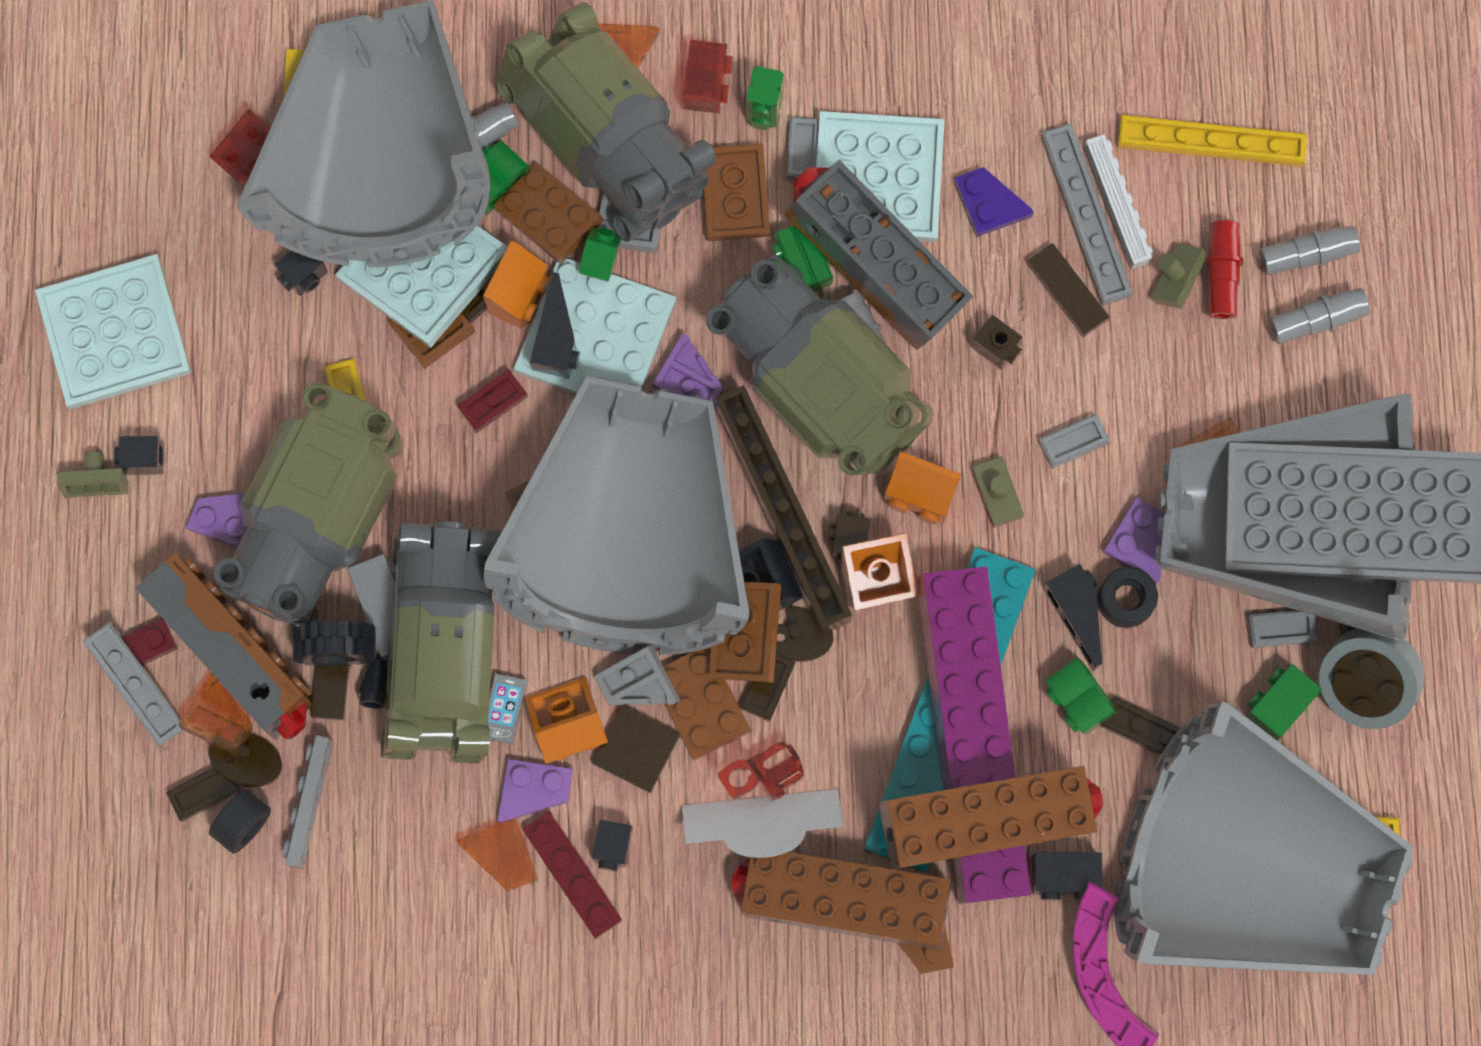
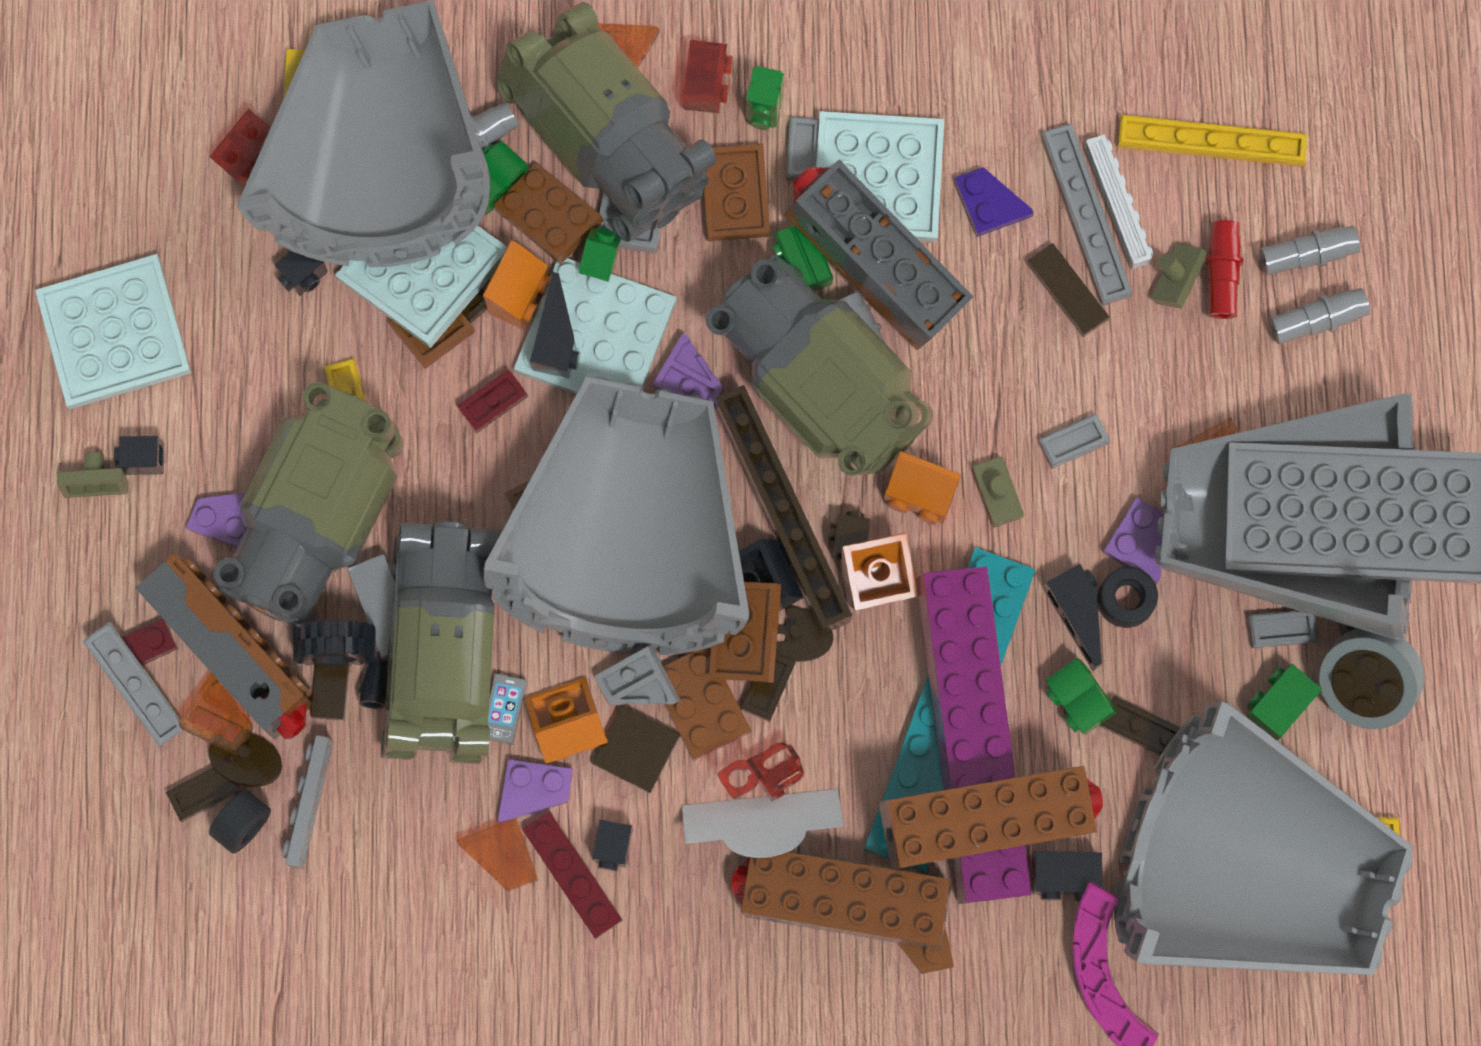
dark brown brick [971,314,1023,369] -> none

